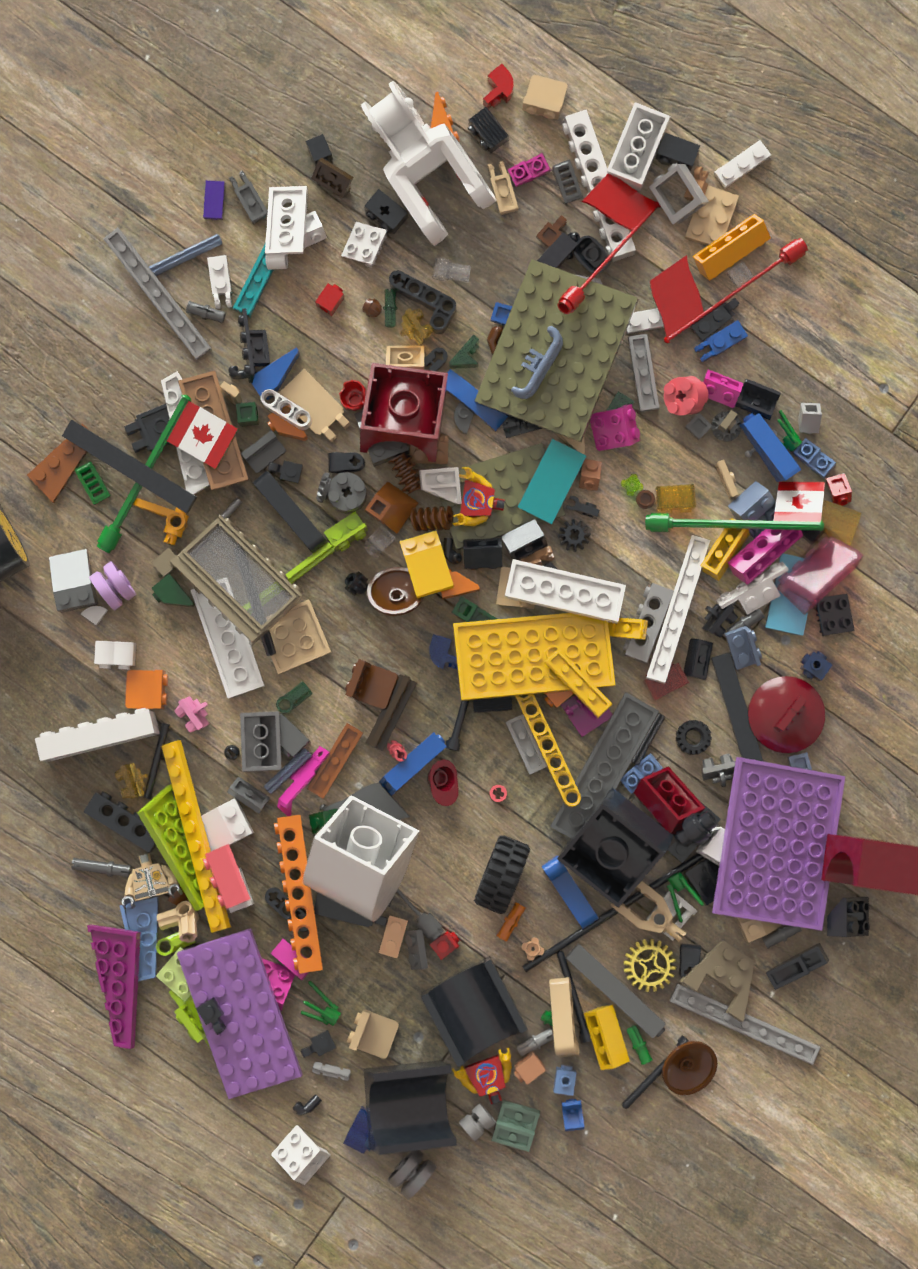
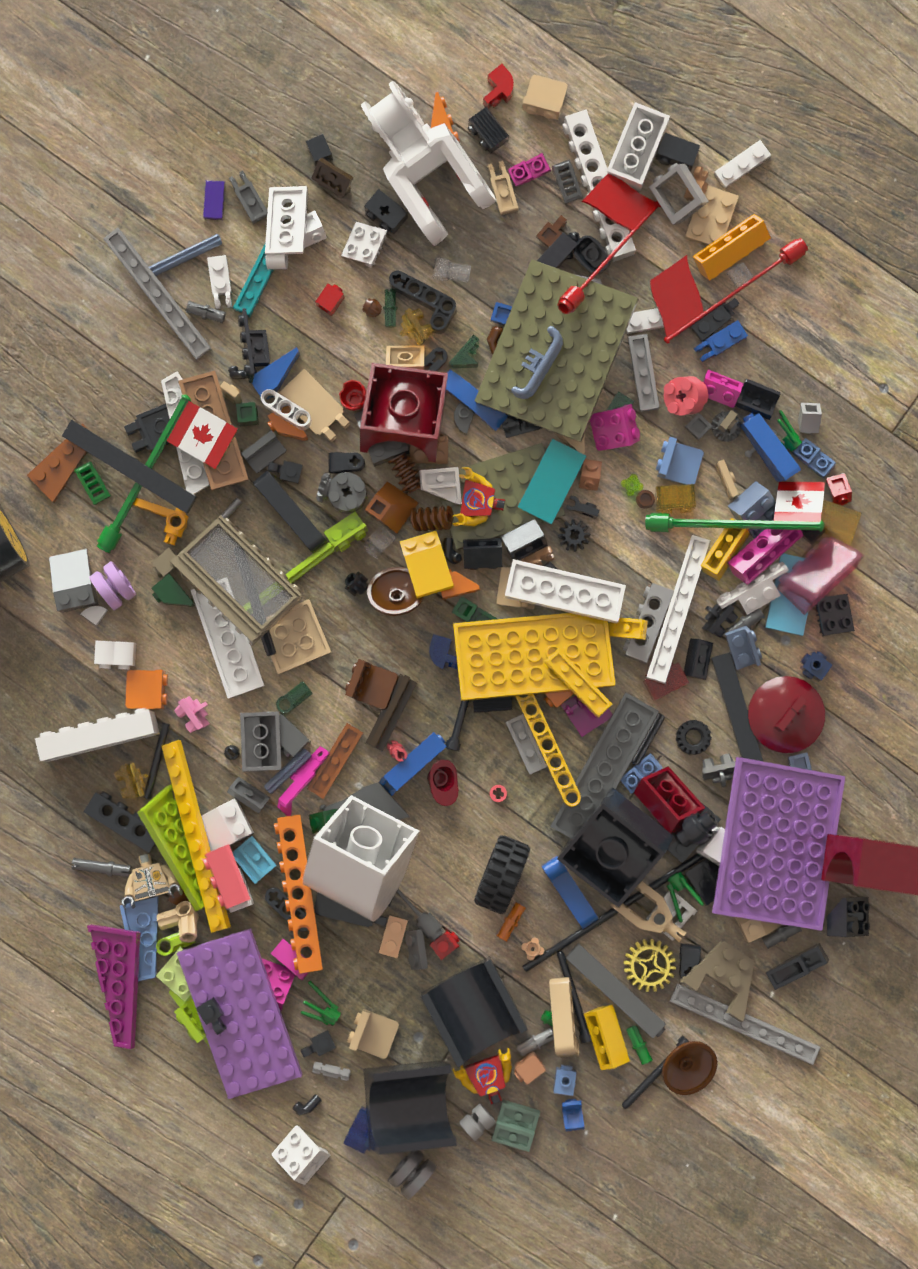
none -> medium azure plate [232,836,277,884]
none -> medium blue bracket [655,437,704,487]

